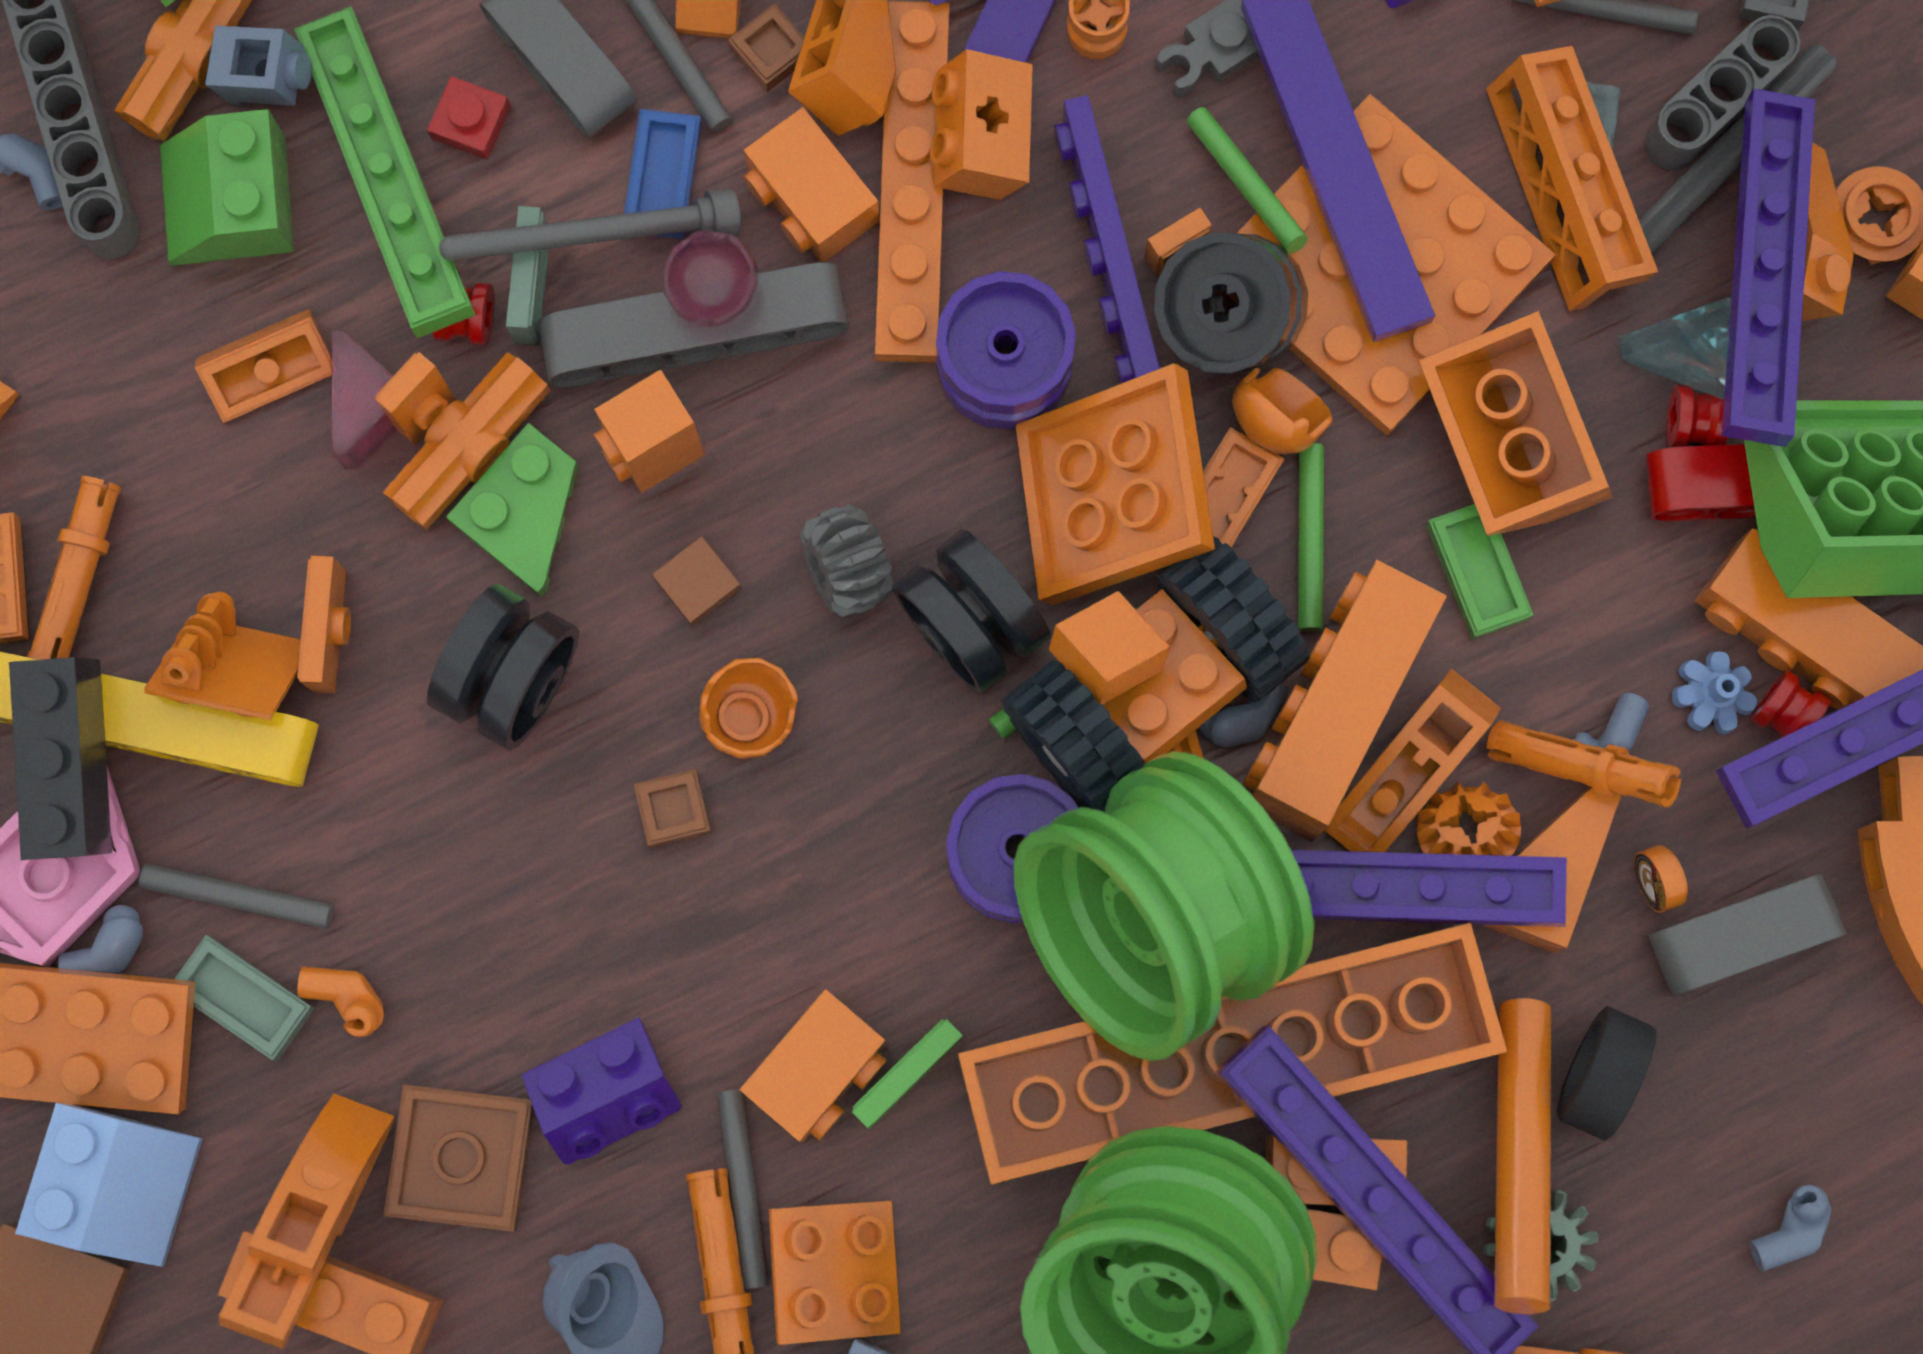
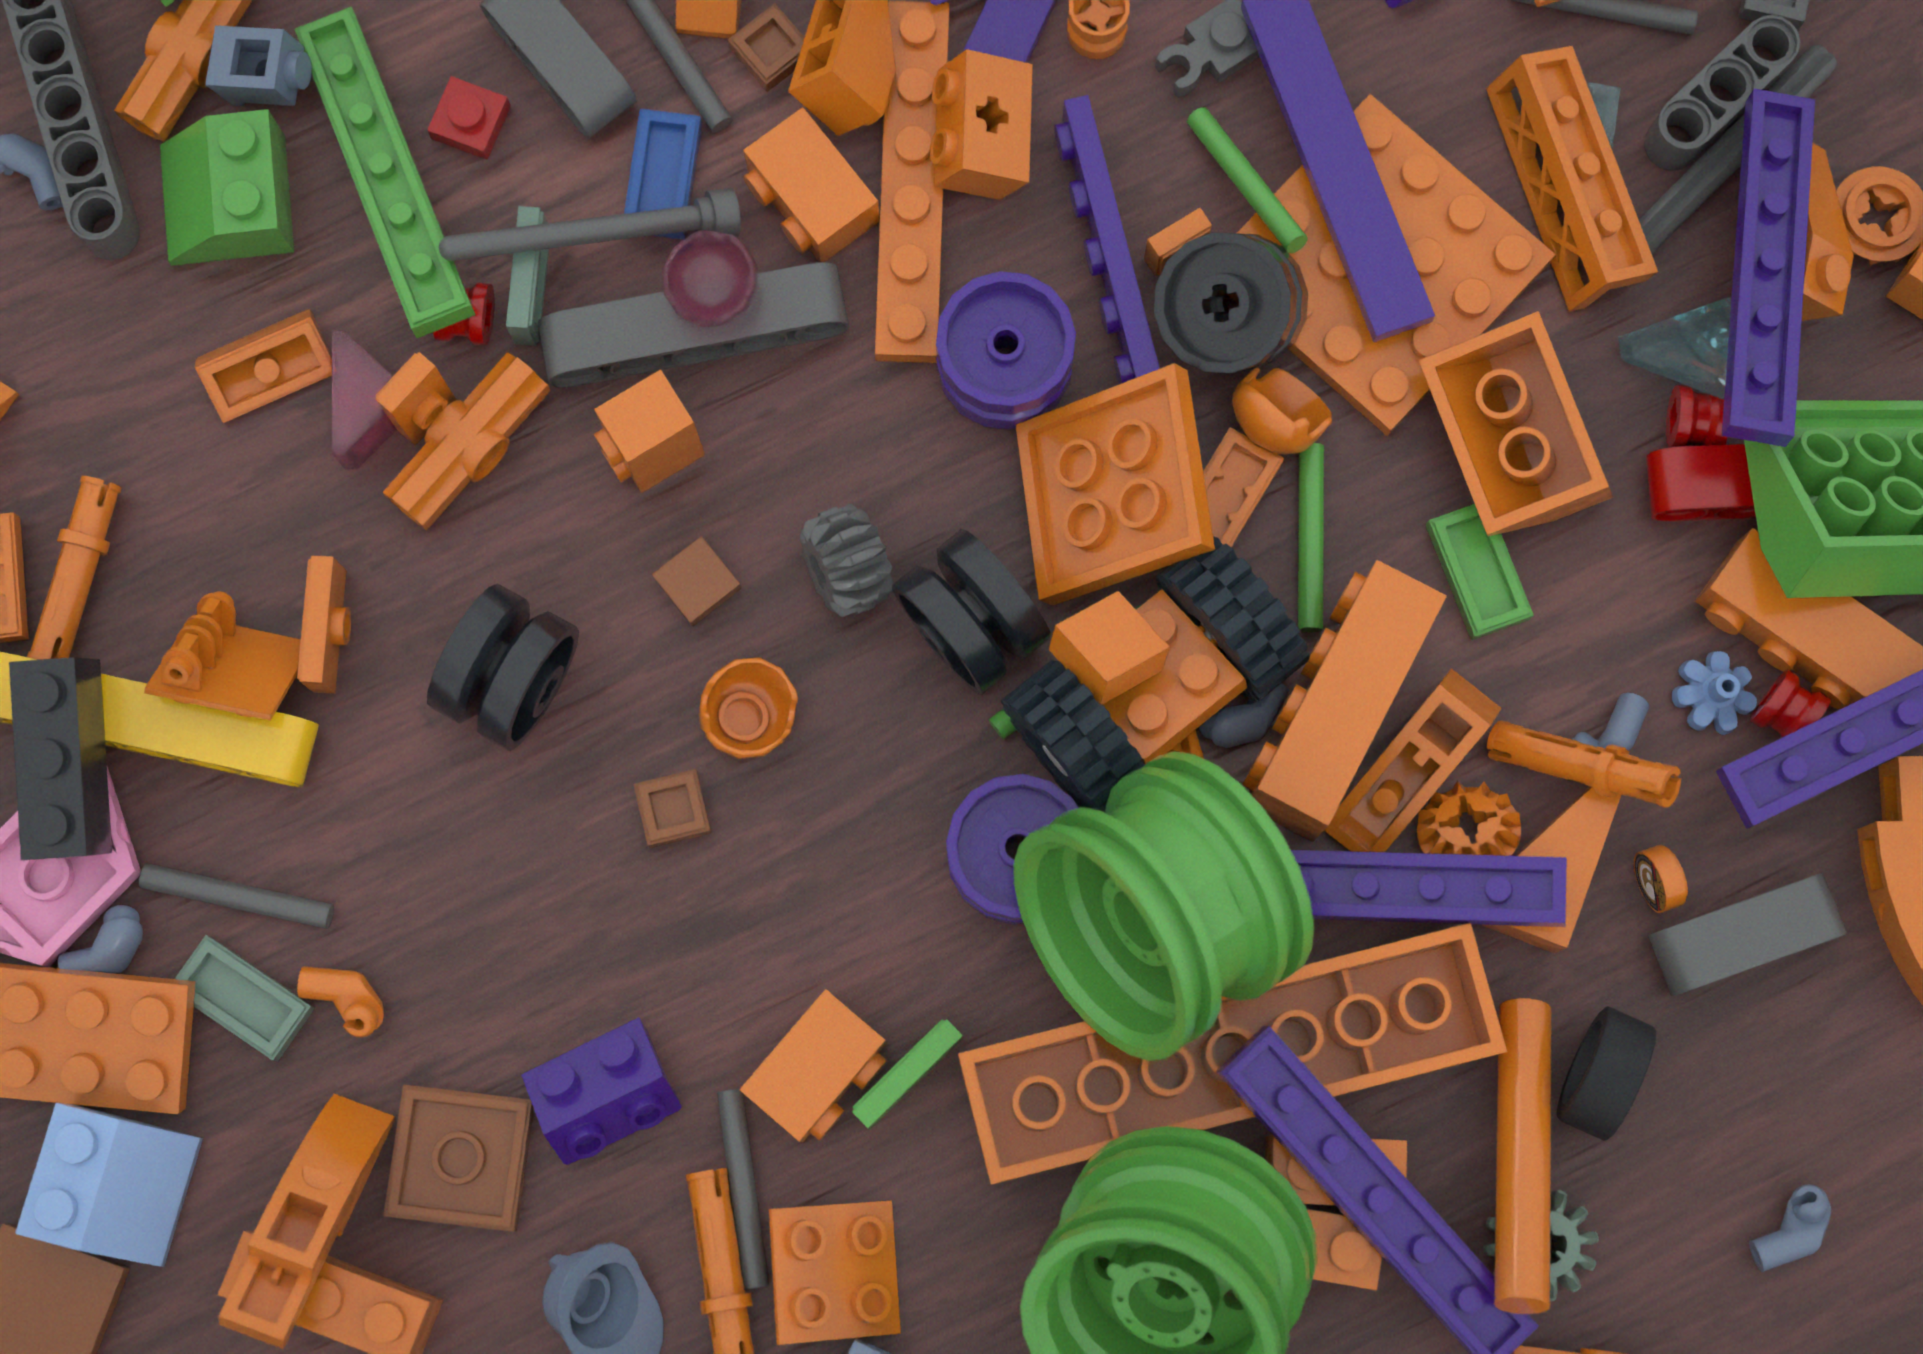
bright green wing [446,423,579,597] -> none

